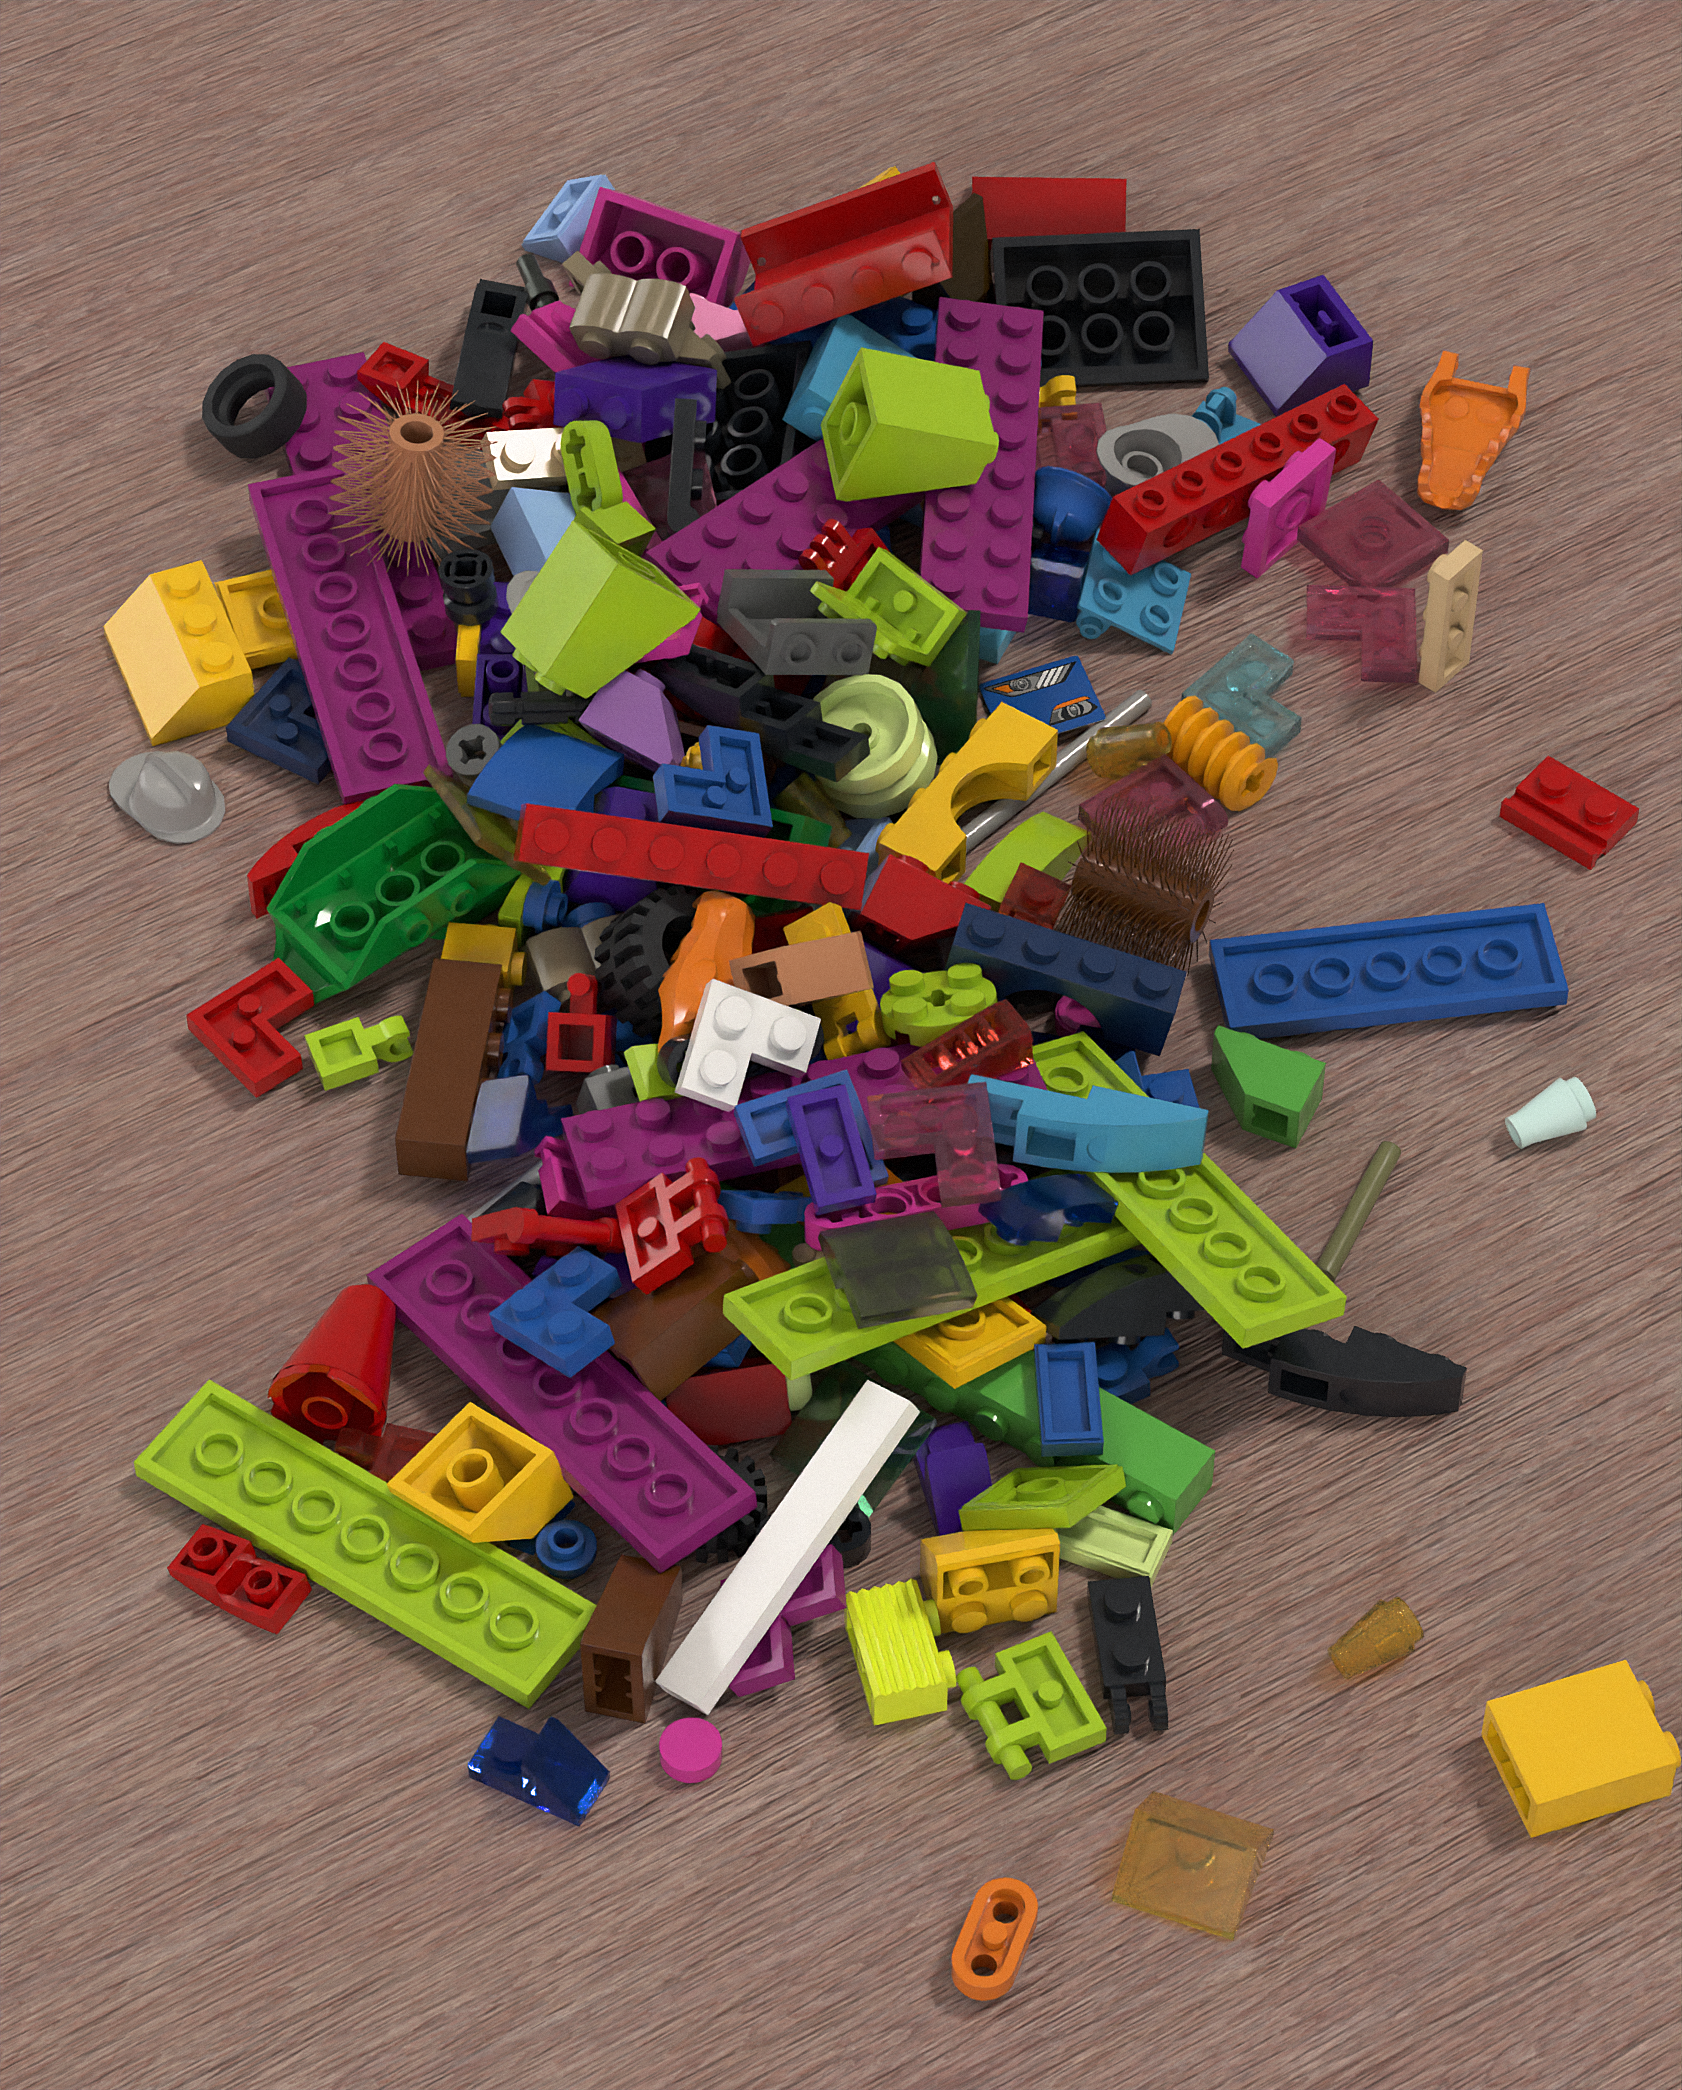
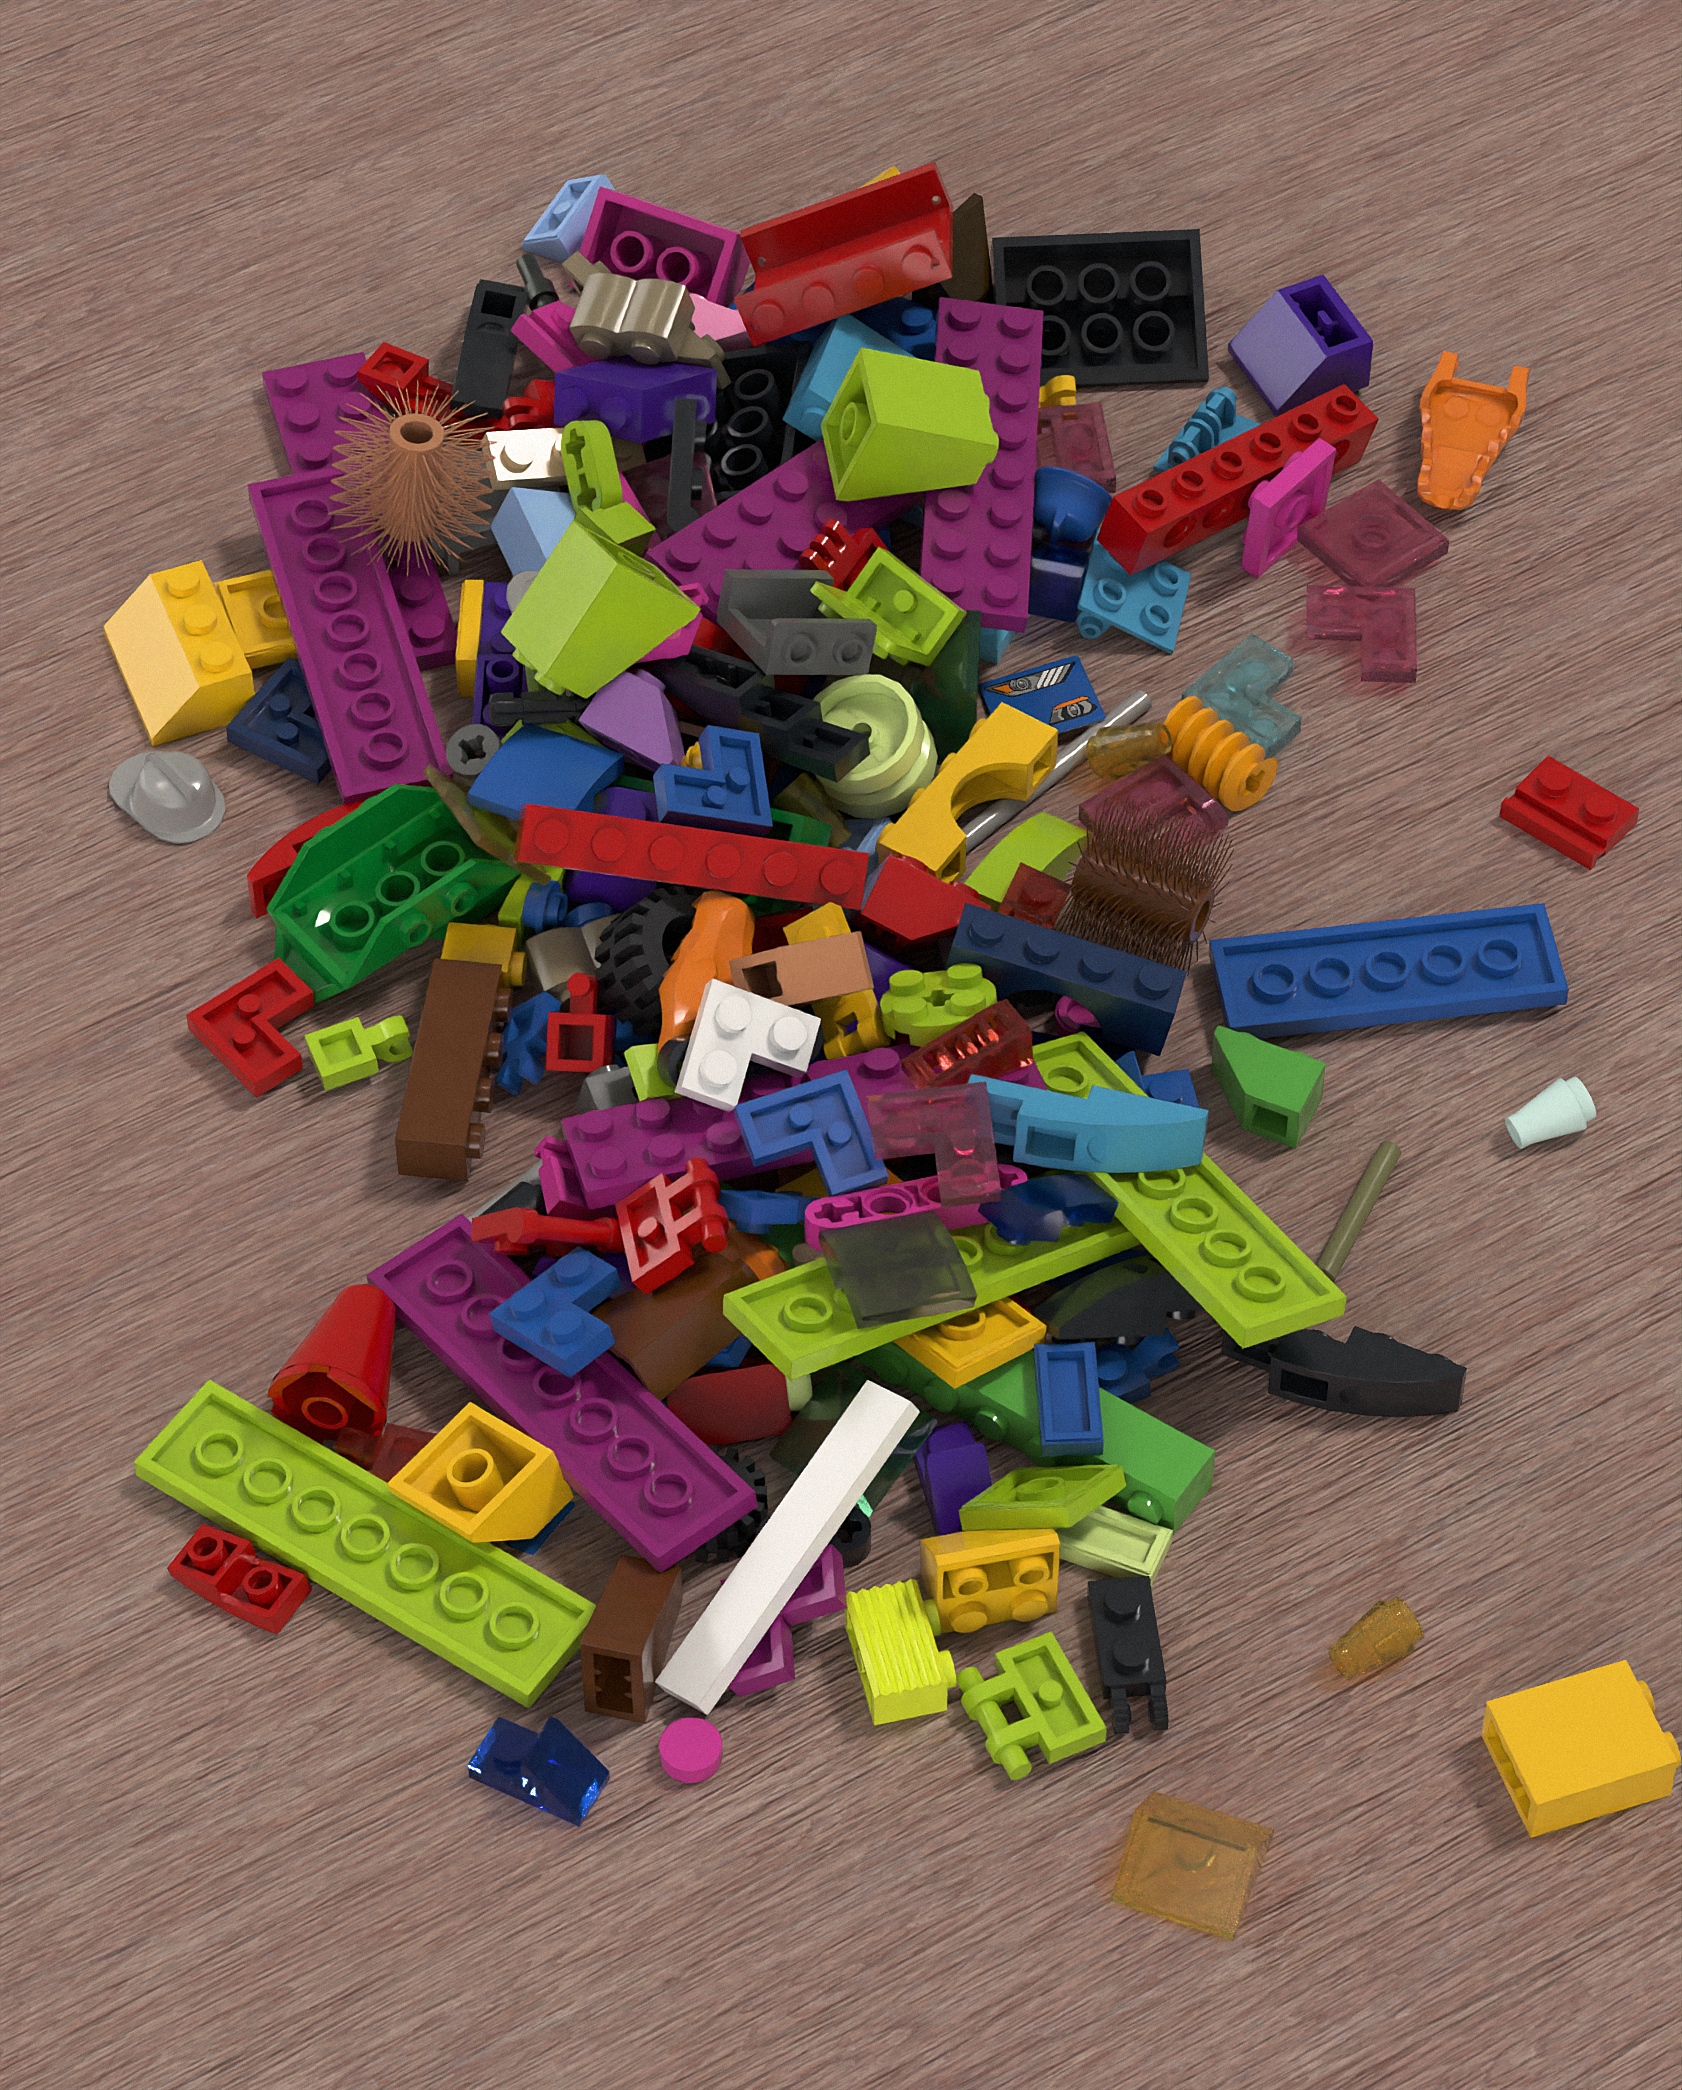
black tyre [202,354,307,459] -> none
black wheel [439,549,499,626] -> none
clear blue slope [466,1074,574,1164] -> none
blue plate [535,1520,597,1579] -> none
dark purple plate [785,1084,877,1216] -> none
orange plate [951,1877,1038,2001] -> none
red slope [972,176,1127,250] -> none
light grey piece [1096,413,1219,498] -> none
tan plate [1418,540,1483,693] -> none

